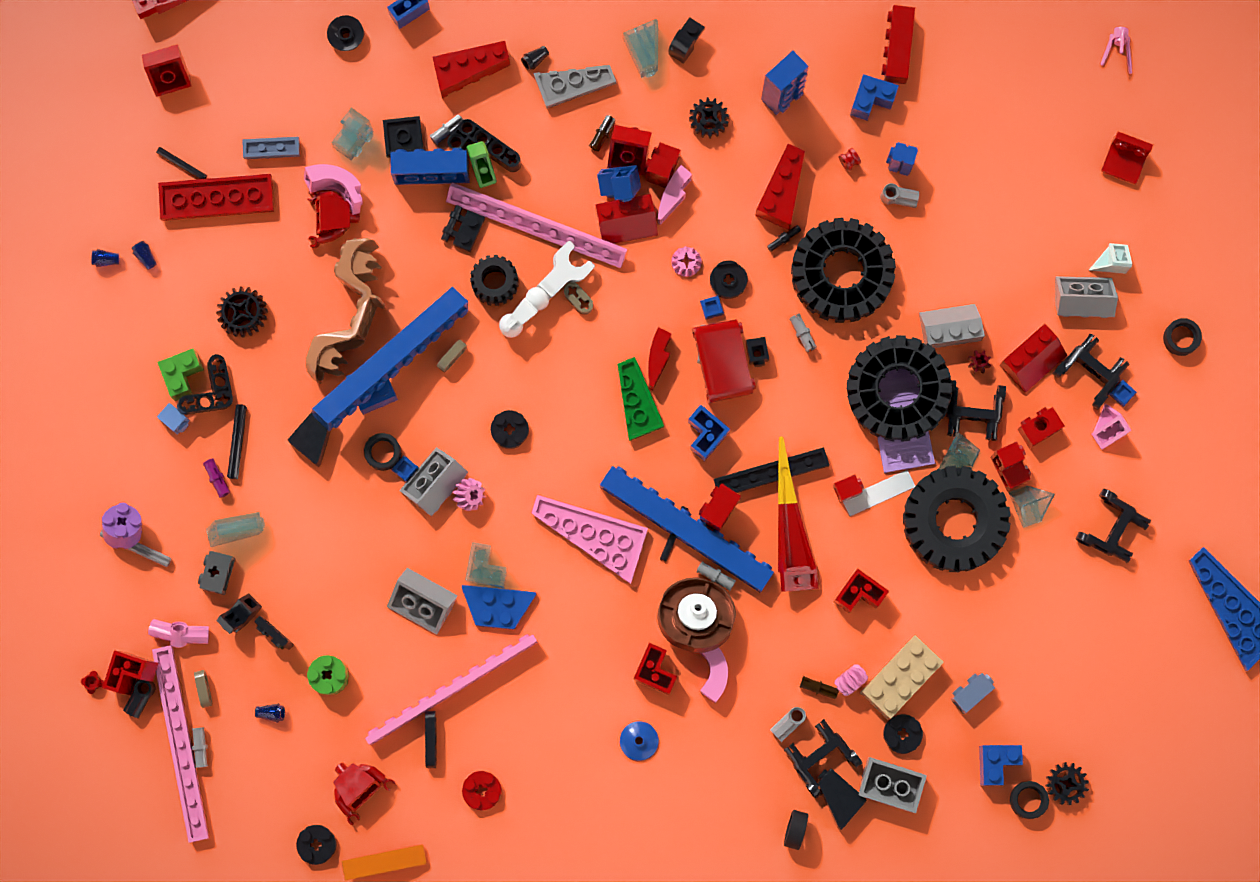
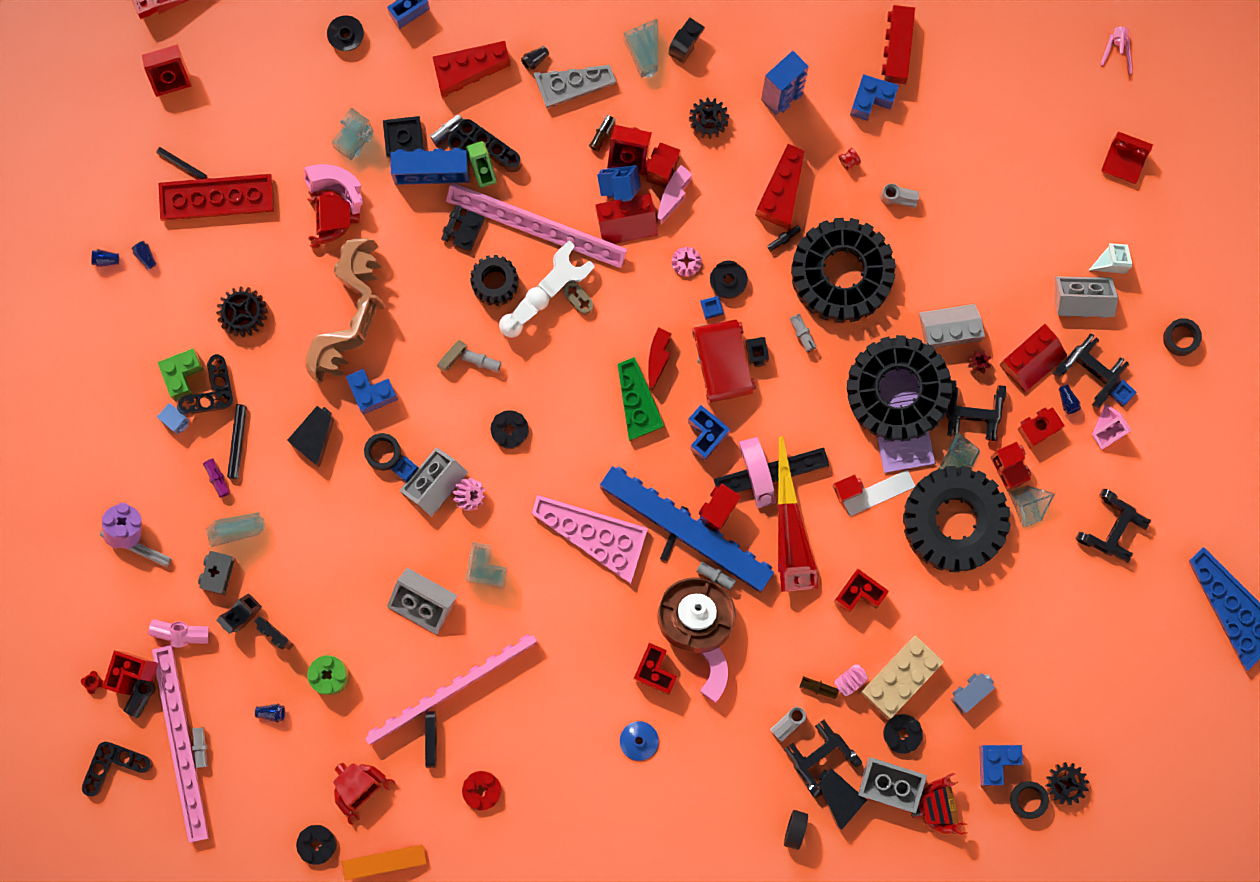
dark tan beam [194,670,213,708] -> none
sand blue plate [242,136,300,159] -> none
blue brick [312,286,468,431] -> none
blue wing [462,585,536,630] -> none
blue brick [886,142,918,176] -> none
none -> black beam [82,741,153,797]
none -> light grey pin [462,349,502,373]
none -> bright pink arch [739,437,776,508]
none -> torso [911,773,968,835]
none -> clear blue cone [1058,385,1081,415]

